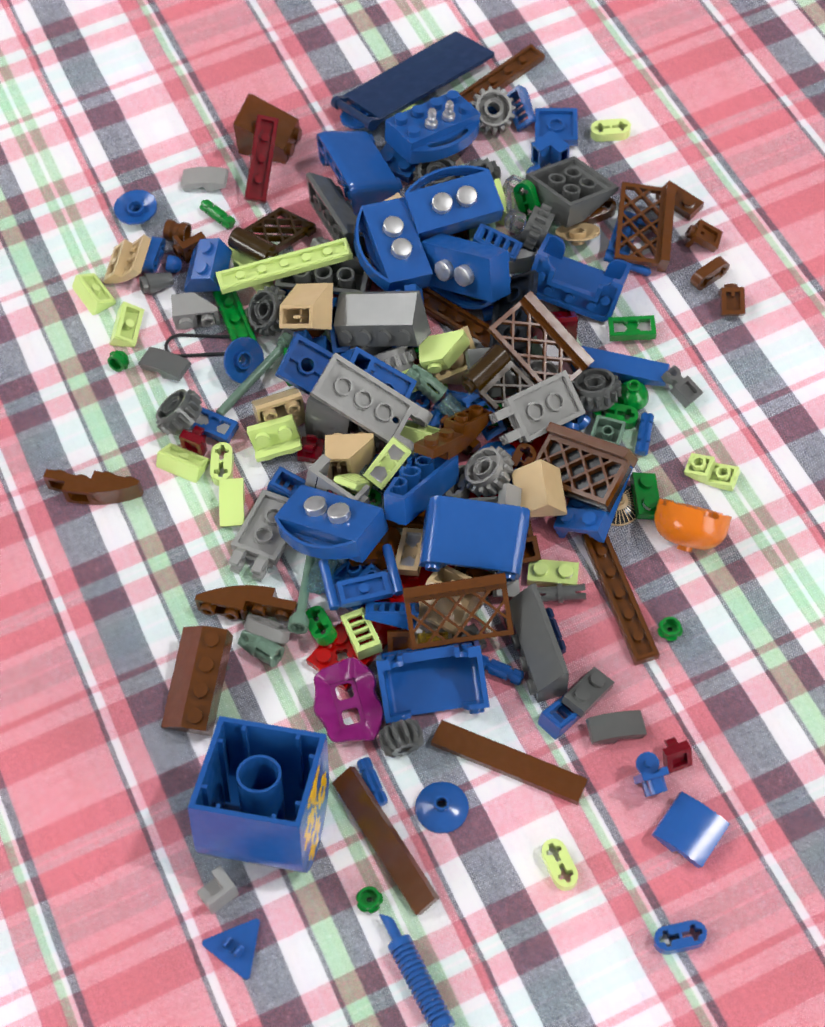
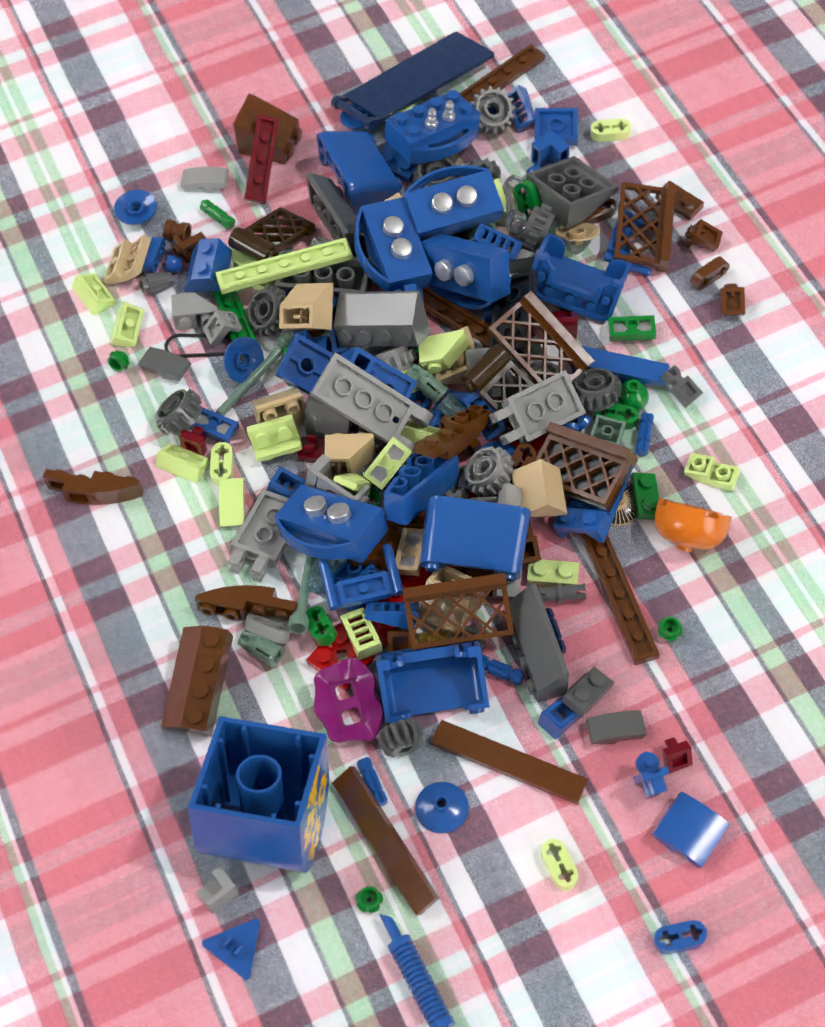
none -> light grey bracket [203,310,242,346]

